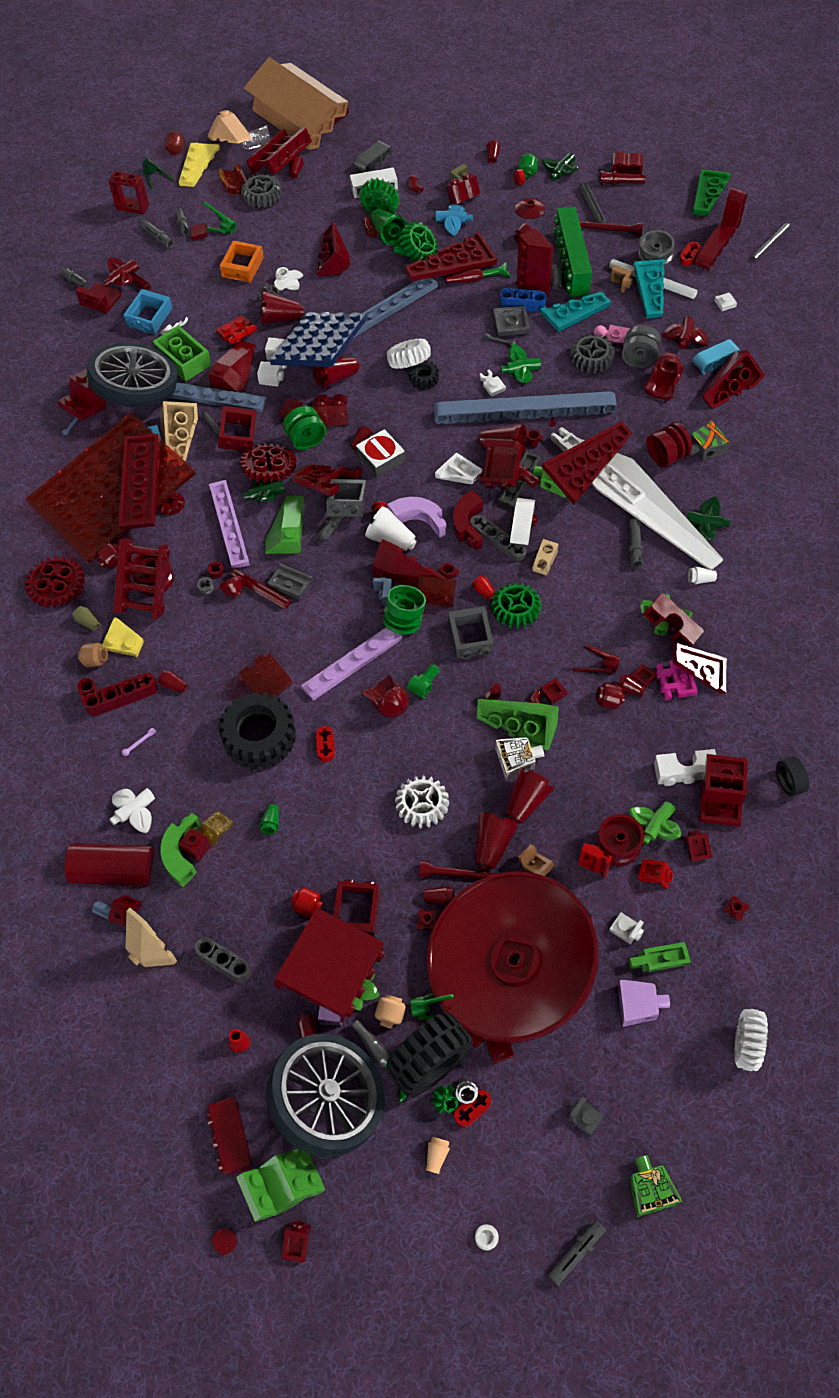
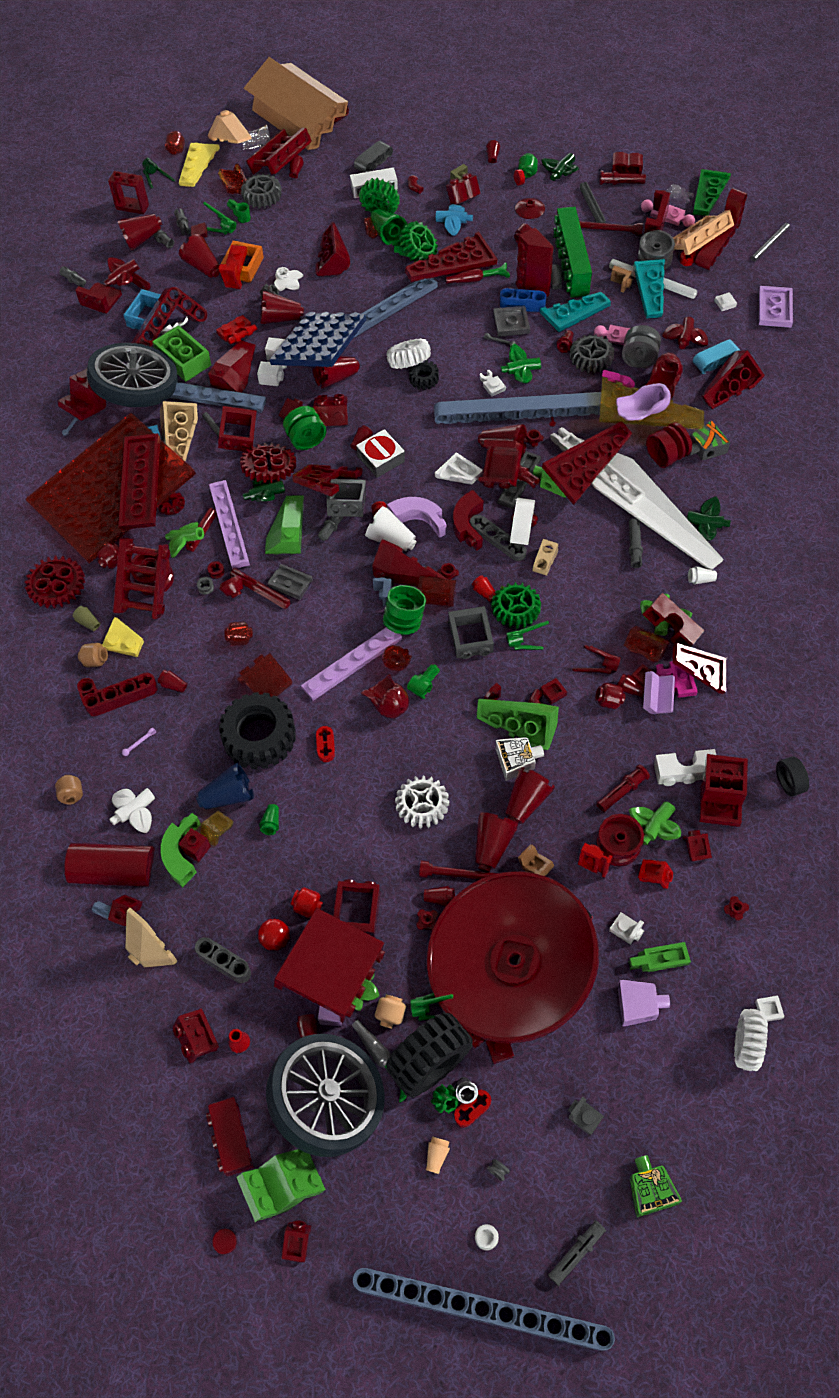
none -> medium nougat head [55,775,83,805]
none -> dark red cone [117,214,163,251]
none -> dark red beam [131,287,207,347]
none -> bright green plant [165,522,204,558]
none -> dark red bracket [173,1008,219,1063]
none -> dark red cone [179,234,220,278]
none -> dark red axle [185,508,217,552]
none -> dark blue cone [196,763,254,810]
none -> red bracket [219,245,248,289]
none -> clear red head [224,621,253,646]
none -> green axle [227,199,251,223]
none -> red hair [258,918,290,950]
none -> sand blue beam [353,1268,615,1351]
none -> clear red hair [382,645,412,672]
none -> dark grey bush [487,1159,510,1181]
none -> green plant [506,621,549,650]
none -> dark red cone [557,330,574,353]
none -> dark red pin [596,764,650,813]
none -> clear yellow wing [599,377,704,429]
none -> dark pink plate [602,370,635,389]
none -> lavender hair [616,383,671,421]
none -> clear red brick [623,626,670,662]
none -> bright pink plate [641,199,695,227]
none -> lavender panel [643,671,675,714]
none -> dark red panel [644,190,670,234]
none -> clear plate [666,184,694,204]
none -> light nougat fence [673,210,734,255]
none -> white plate [755,996,784,1022]
none -> lavender plate [759,286,793,328]

